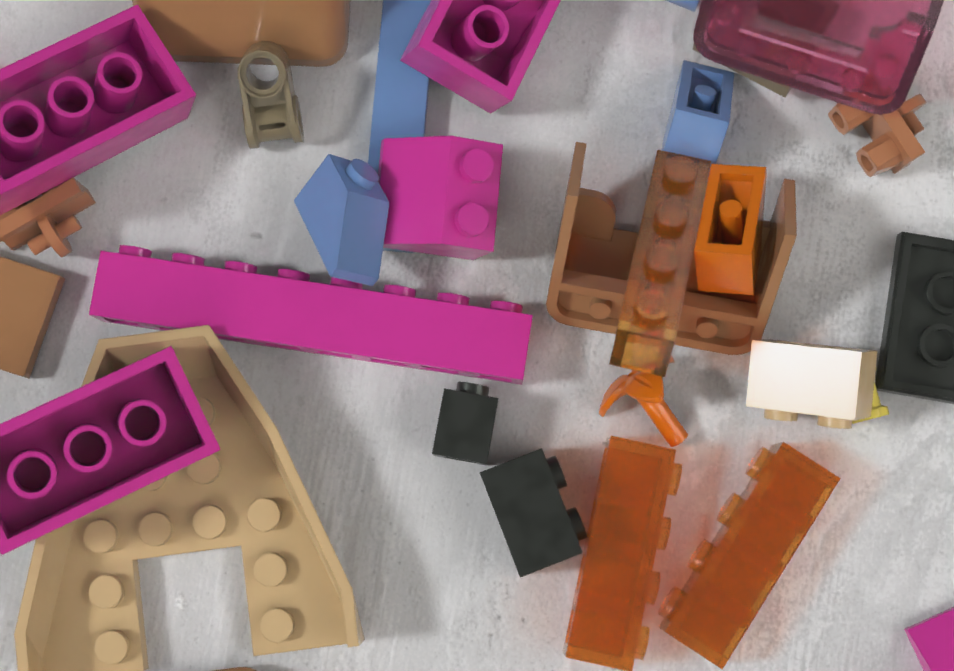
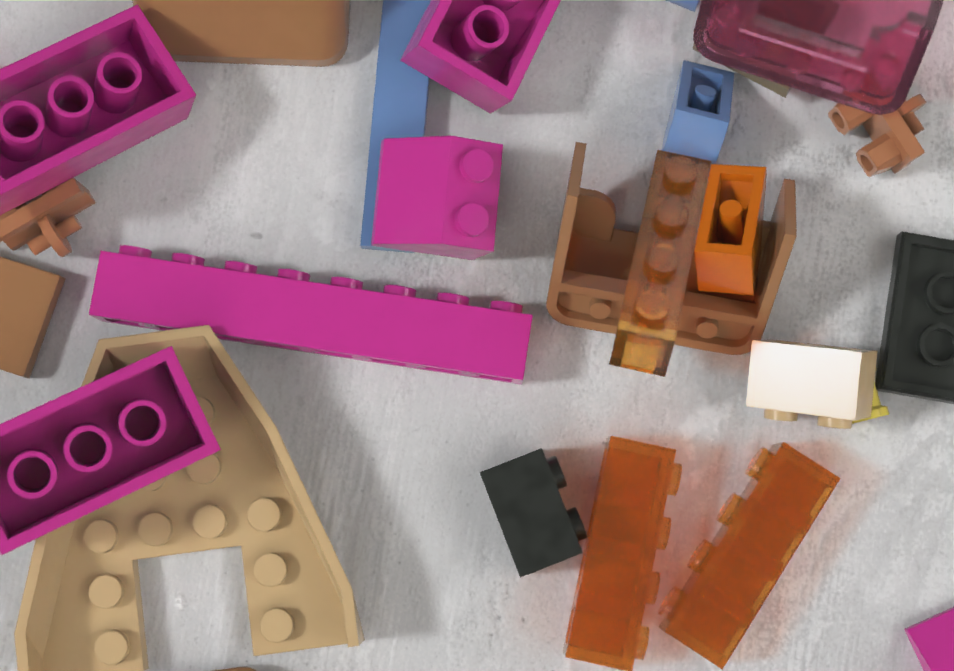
dark tan piece [238,41,304,149] -> none
medium blue slope [294,154,390,286] -> none
pearl dark grey brick [432,382,498,466] -> none
orange plant [599,354,688,447] -> none

